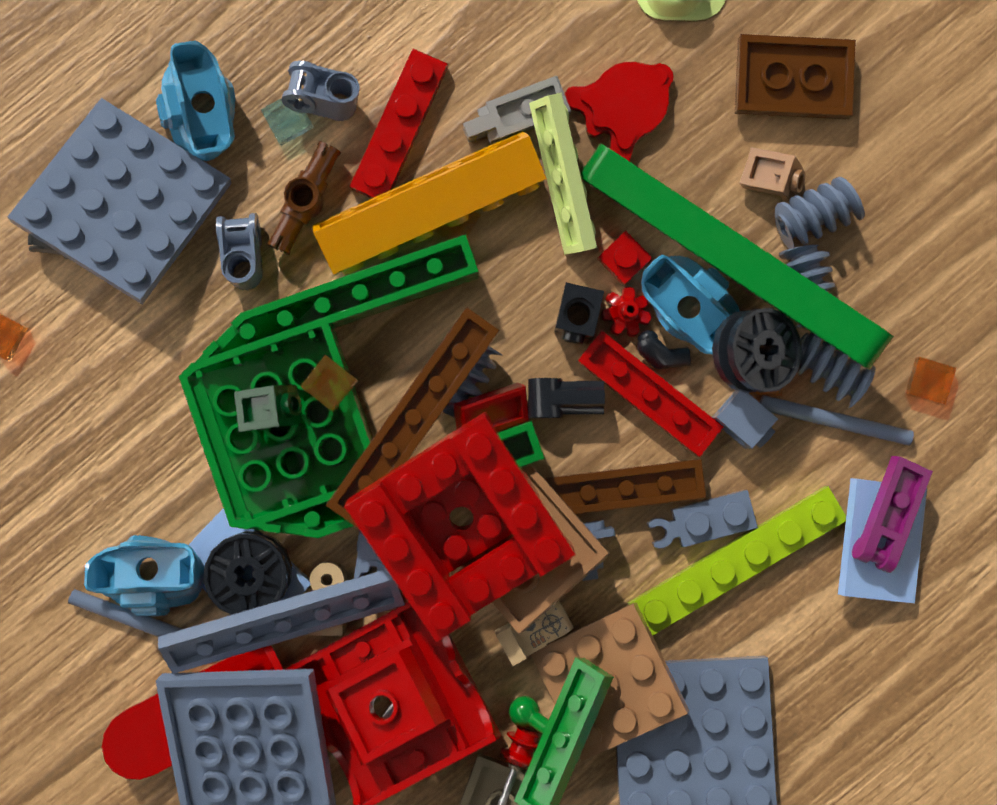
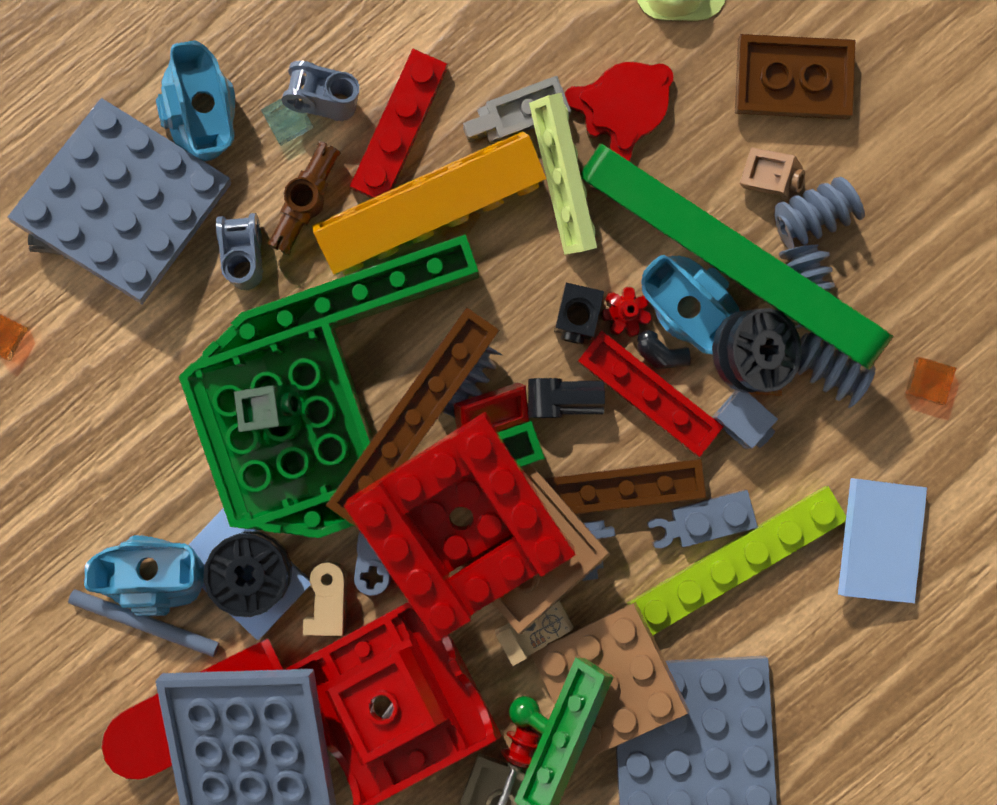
sand blue plate [158,569,405,674] -> none
clear orange tile [300,355,358,412] -> none
red plate [597,230,652,286] -> none
sand blue bar [759,395,914,446] -> none
magenta plate [852,456,933,573] -> none

